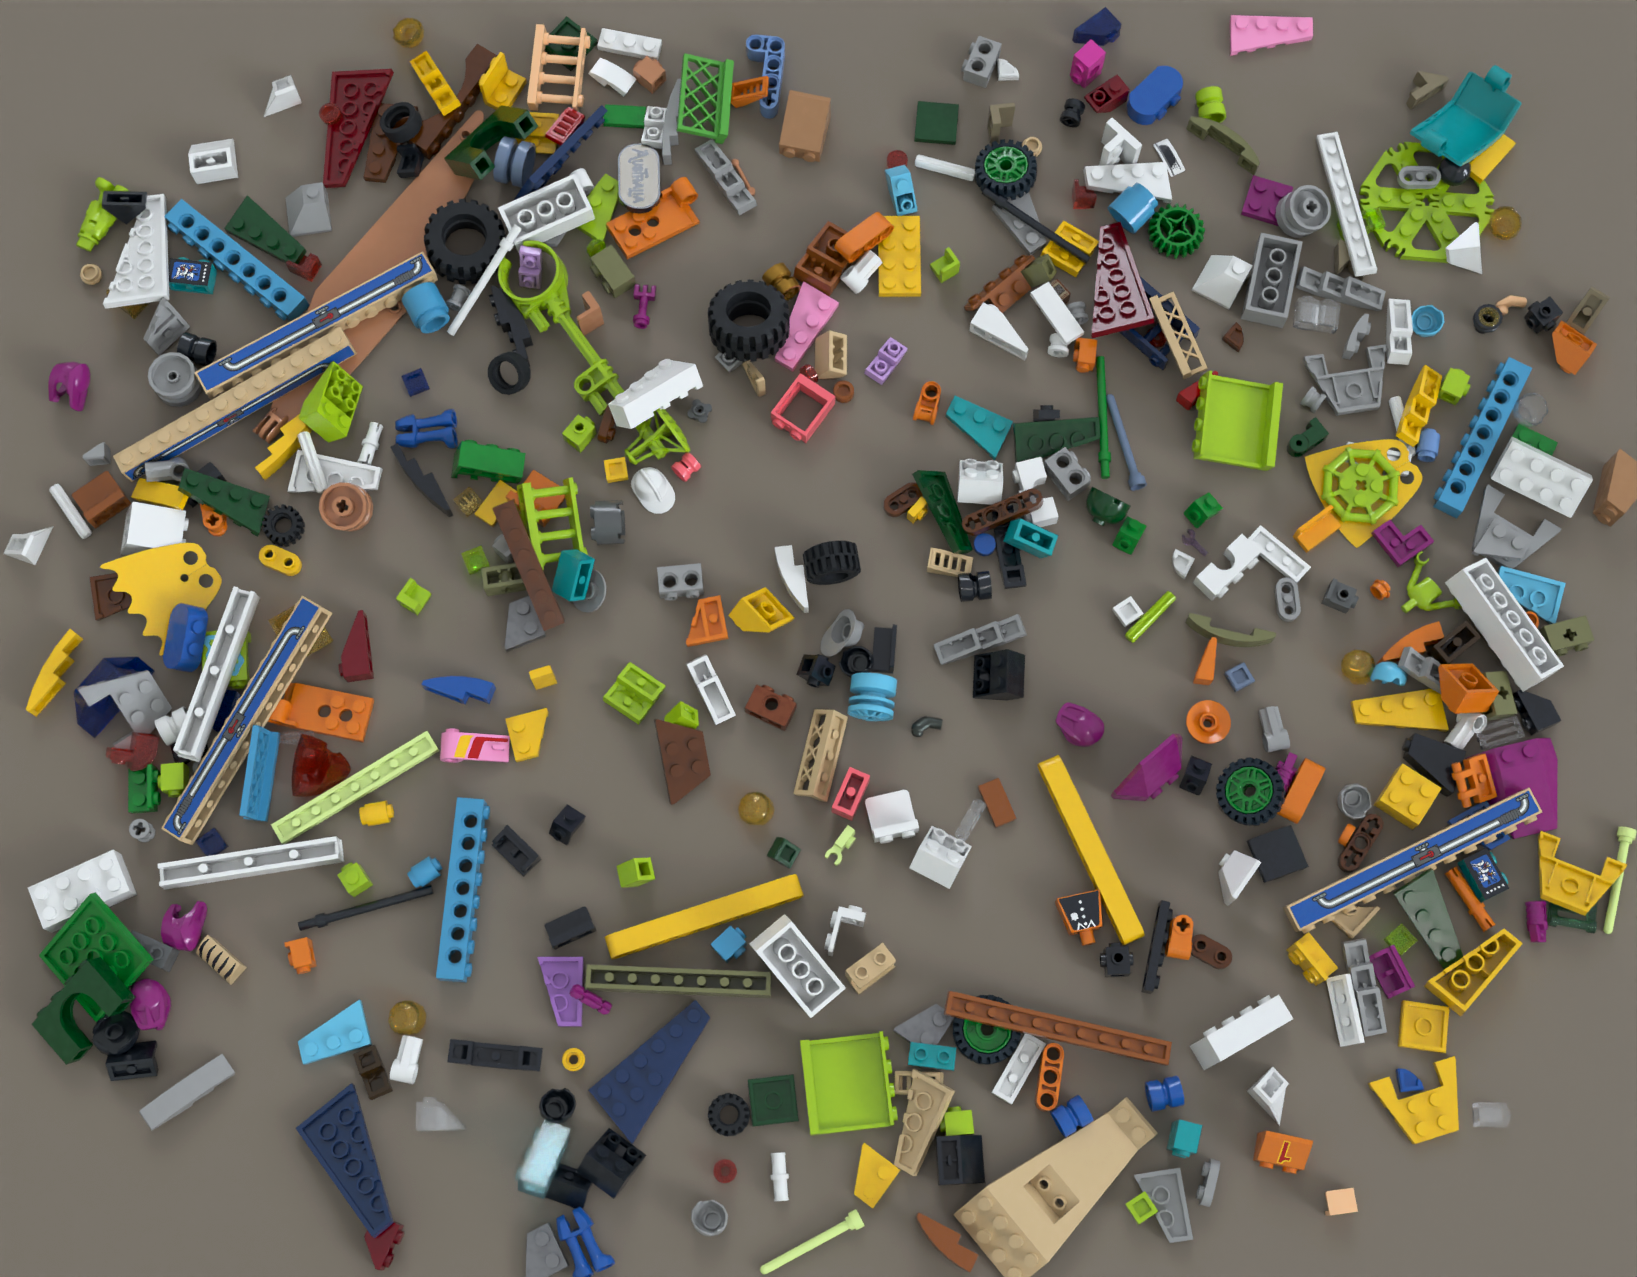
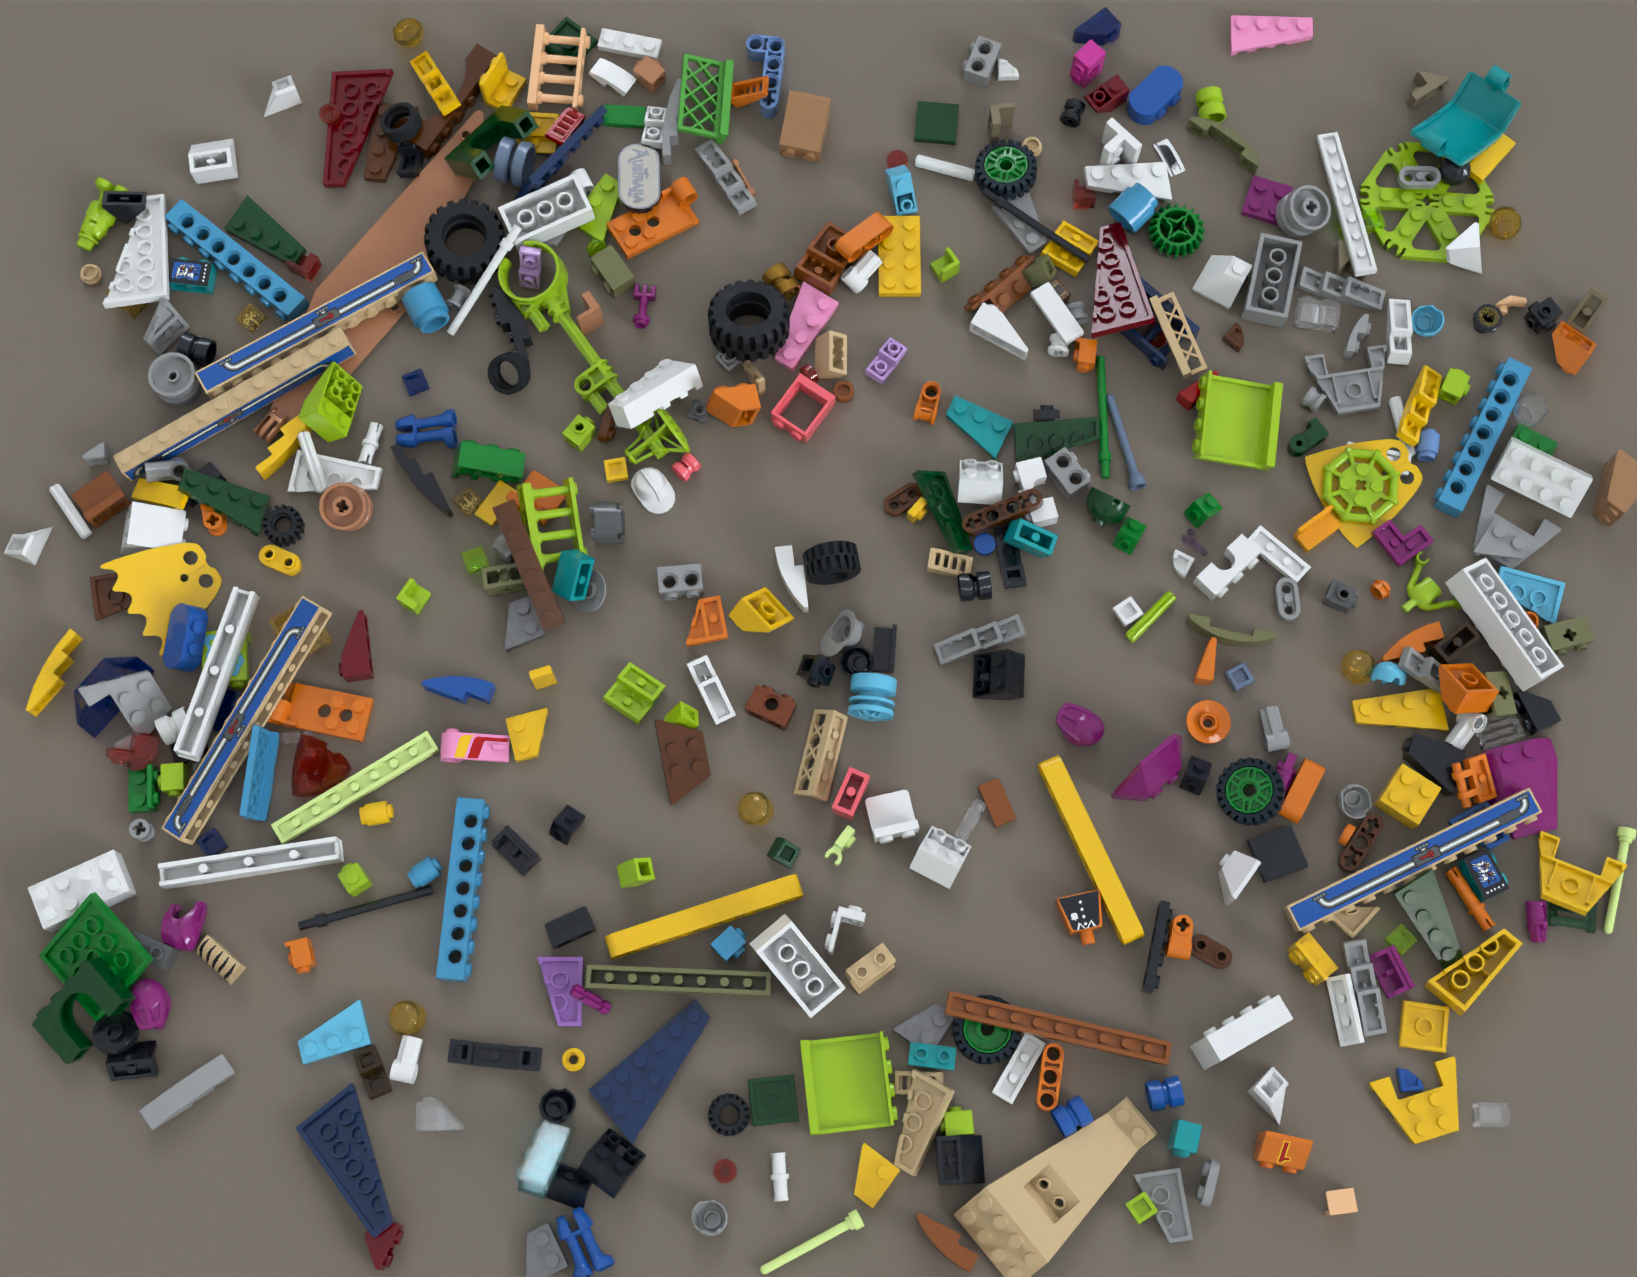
magenta helmet [48,362,91,411] -> none
light grey slope [286,182,332,237] -> none
pearl dark grey arm [911,716,943,737] -> none
black brick [1100,943,1134,977] -> none
none -> clear yellow tile [235,303,267,333]
none -> orange slope [705,383,761,427]

